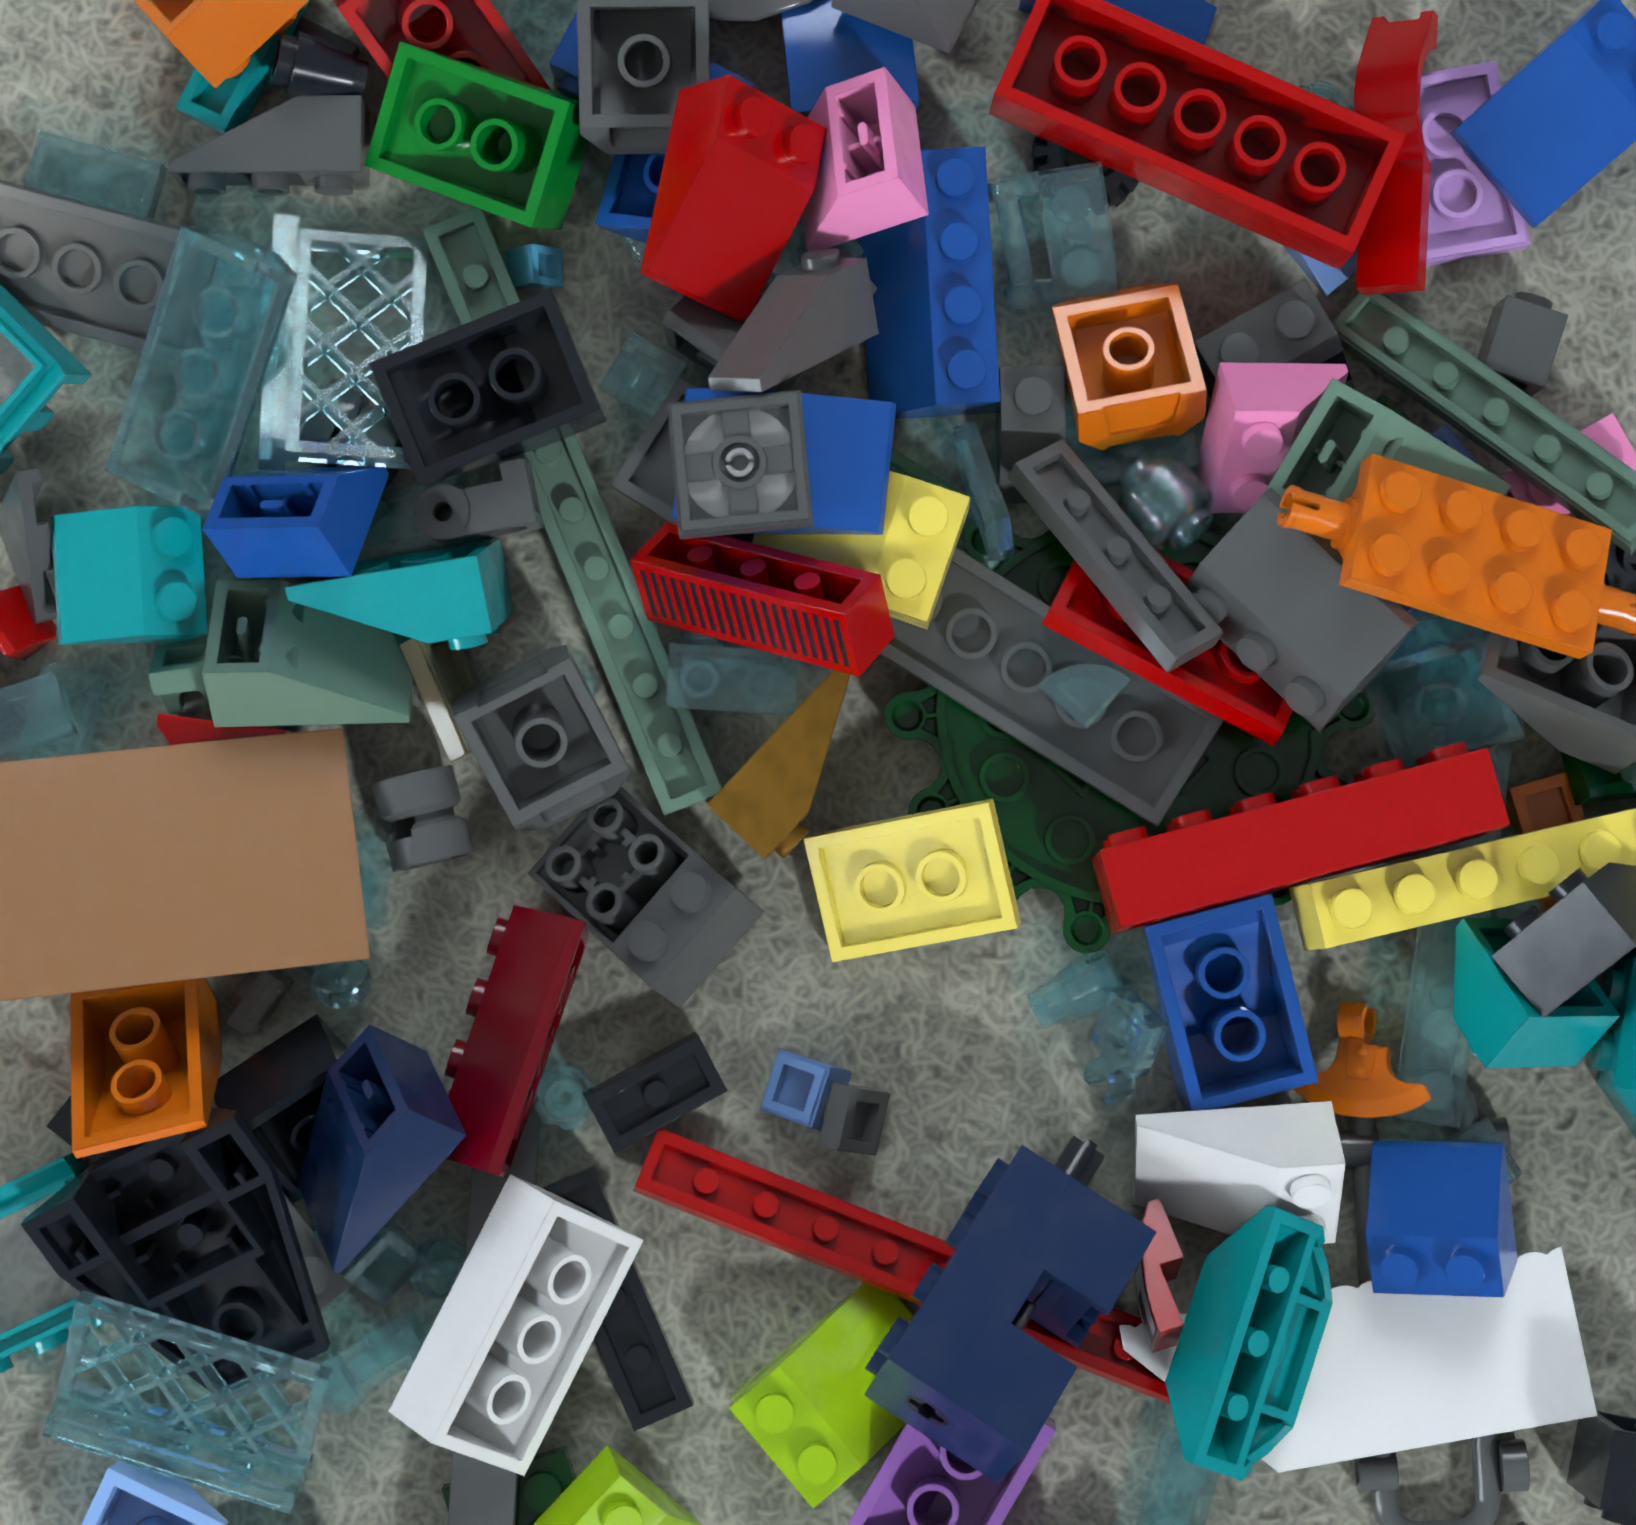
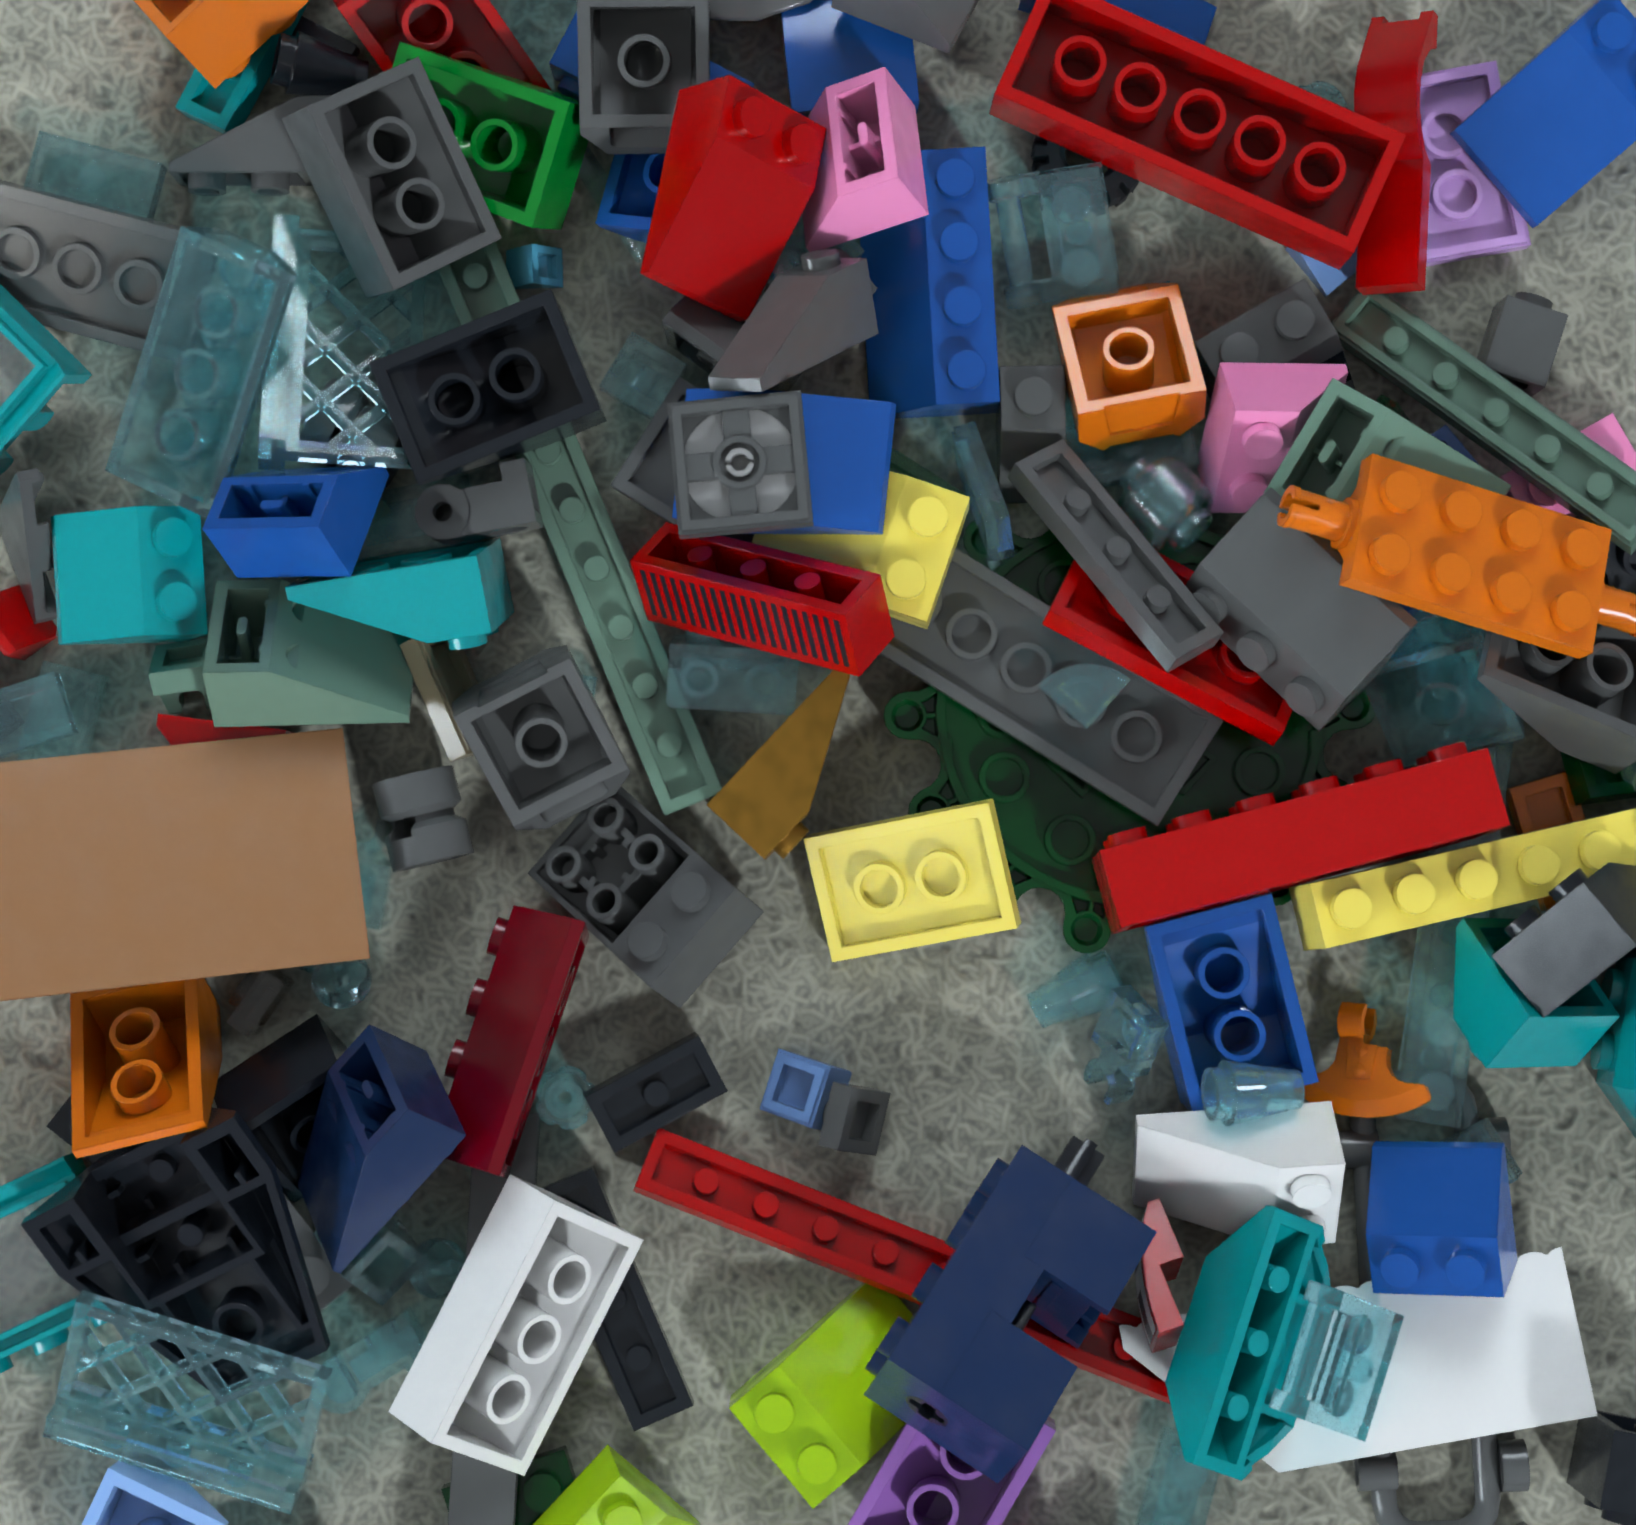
none -> dark grey slope [281,56,502,298]
none -> clear light blue cone [1201,1060,1305,1126]
none -> clear light blue plate [1269,1280,1404,1442]

